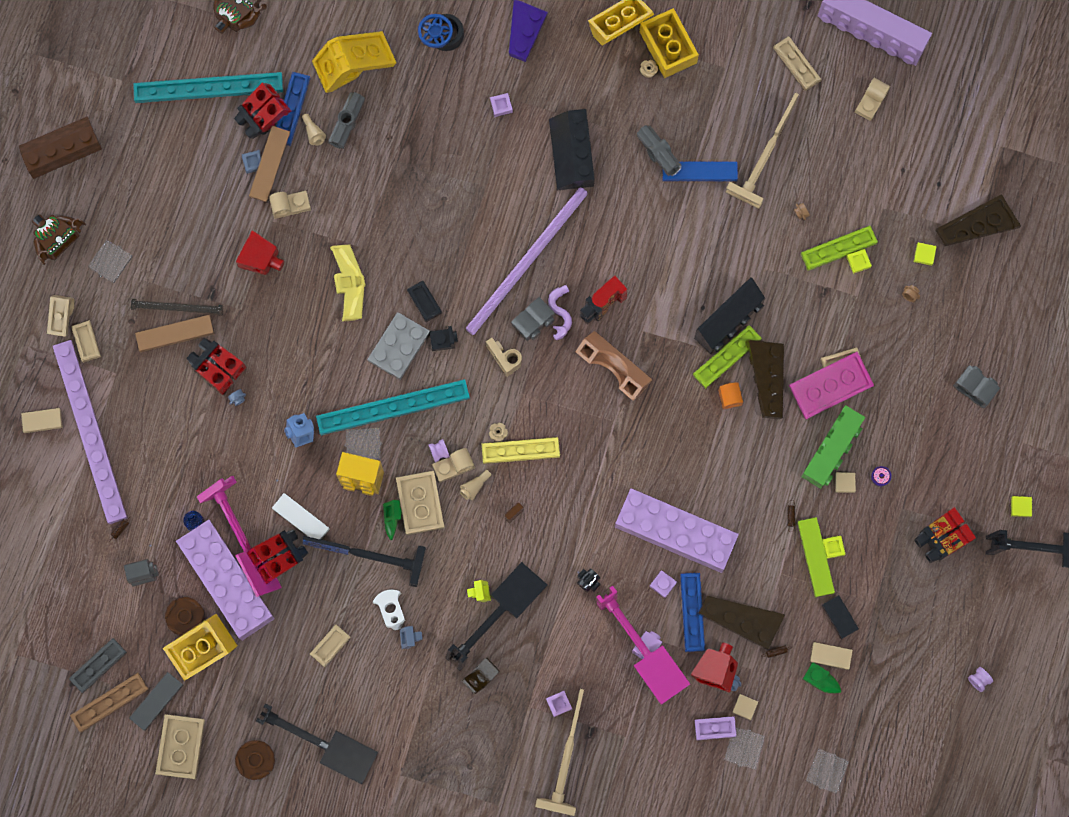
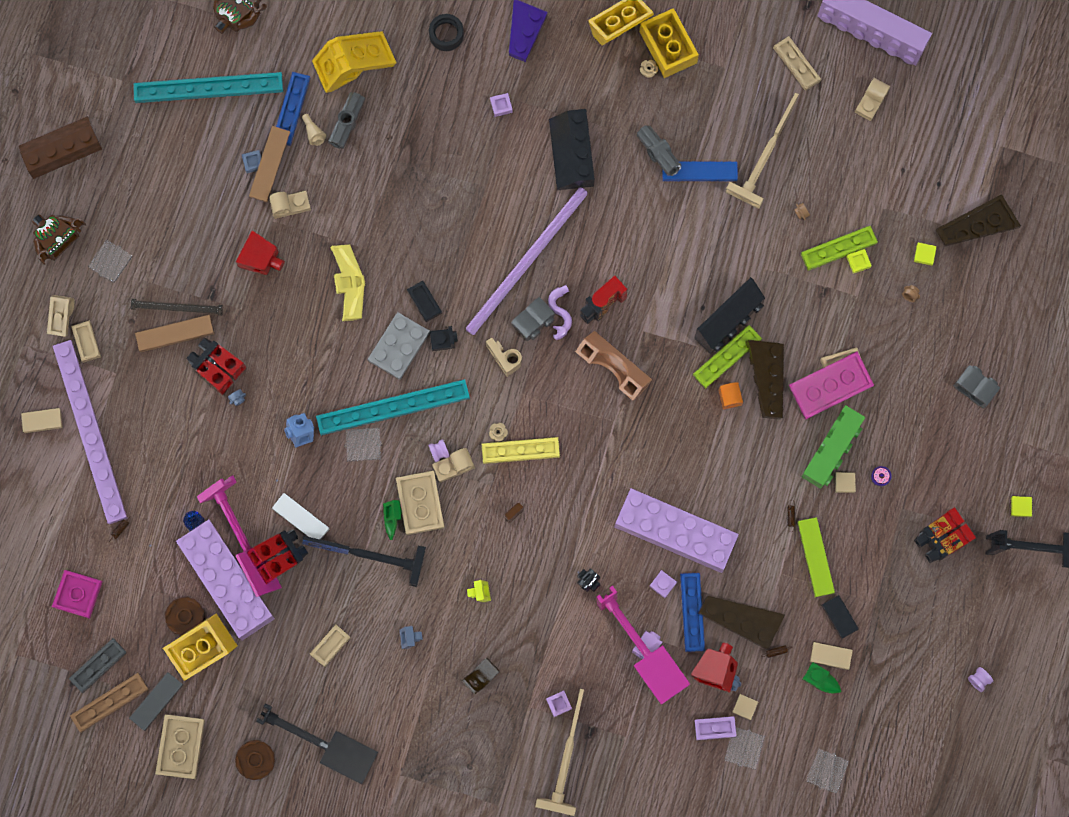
dark grey brick [124,559,159,587] -> none
red hips [234,82,291,139] -> none
yellow brick [336,452,384,496] -> none
white piece [373,590,405,630] -> none
blue wheel [418,14,453,48] -> none
black piece [445,562,548,671] -> none
tan cone [460,470,491,500] -> none
neon yellow tile [822,536,846,559] -> none
none -> dark pink tile [52,570,103,619]

